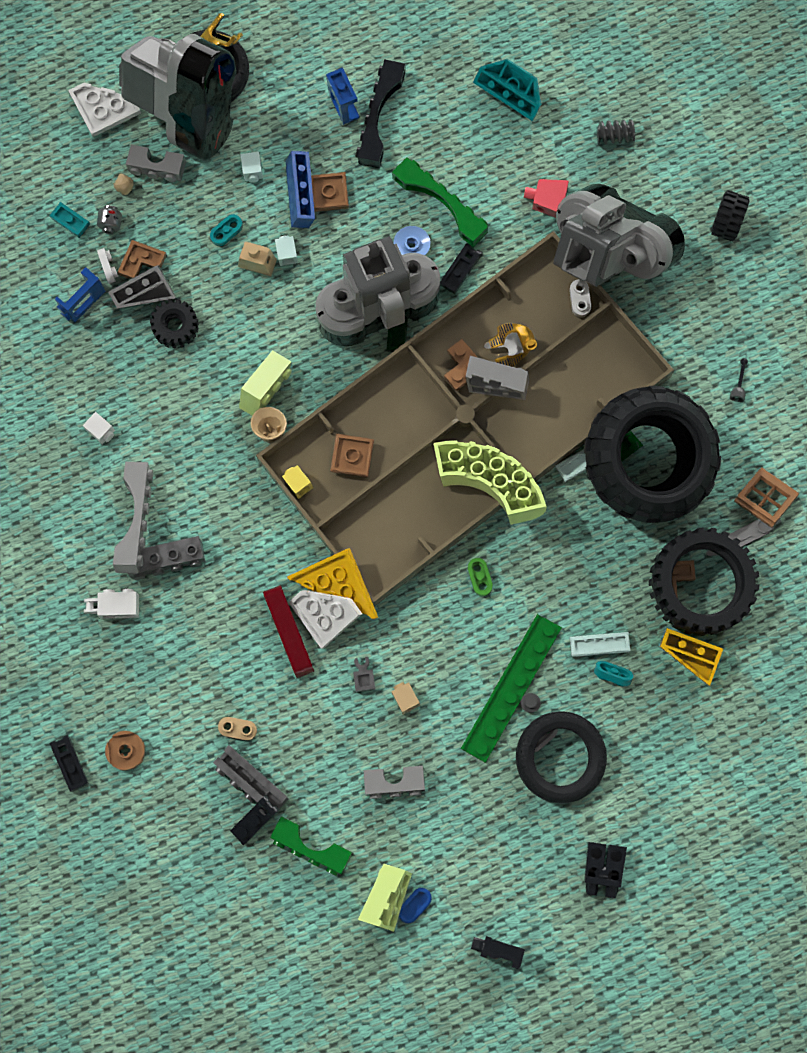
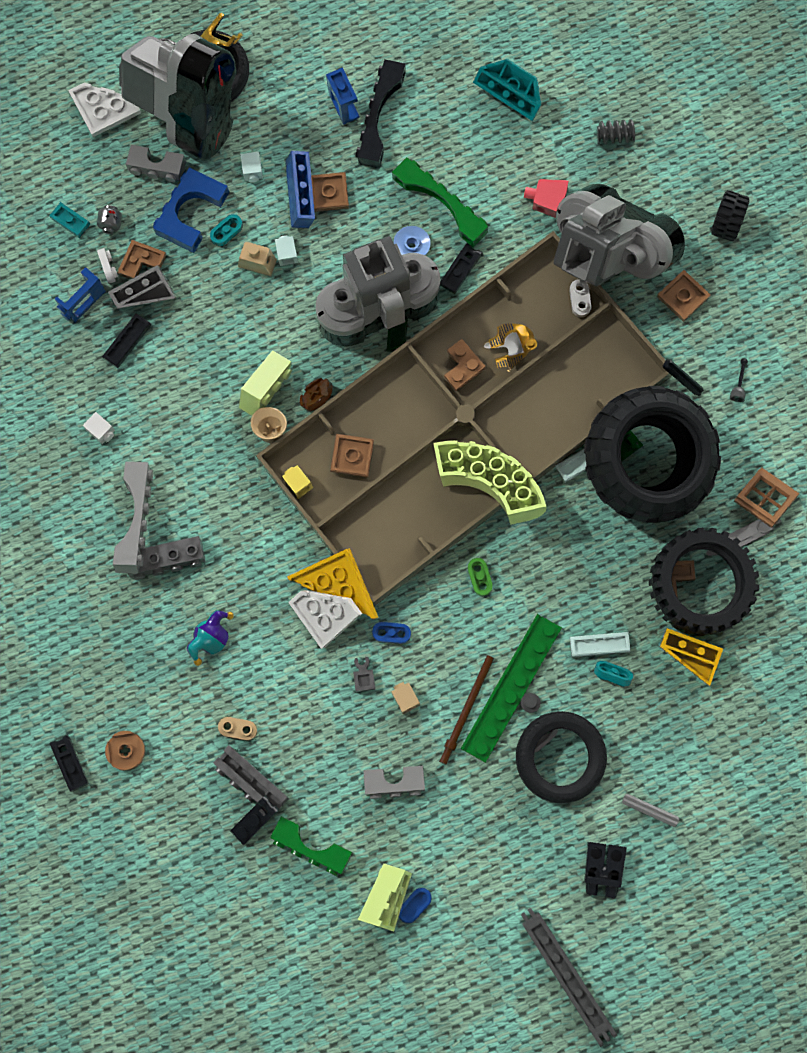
white brick [84,589,139,619] -> none
tan piece [113,173,134,195] -> none
black tyre [150,299,199,348] -> none
dark red beam [263,585,315,679] -> none
light grey wedge [466,356,529,400] -> none
black hips [471,936,525,970] -> none
none -> black plate [102,313,151,368]
none -> blue arch [153,167,230,253]
none -> piece [187,610,234,666]
none -> reddish brown tile [299,378,333,411]
none -> blue plate [372,622,411,644]
none -> reddish brown bar [439,655,494,765]
none -> dark grey hinge [521,908,618,1047]
none -> light grey axle [622,794,679,827]
none -> medium nougat plate [657,270,711,322]
none -> black axle [662,359,704,396]

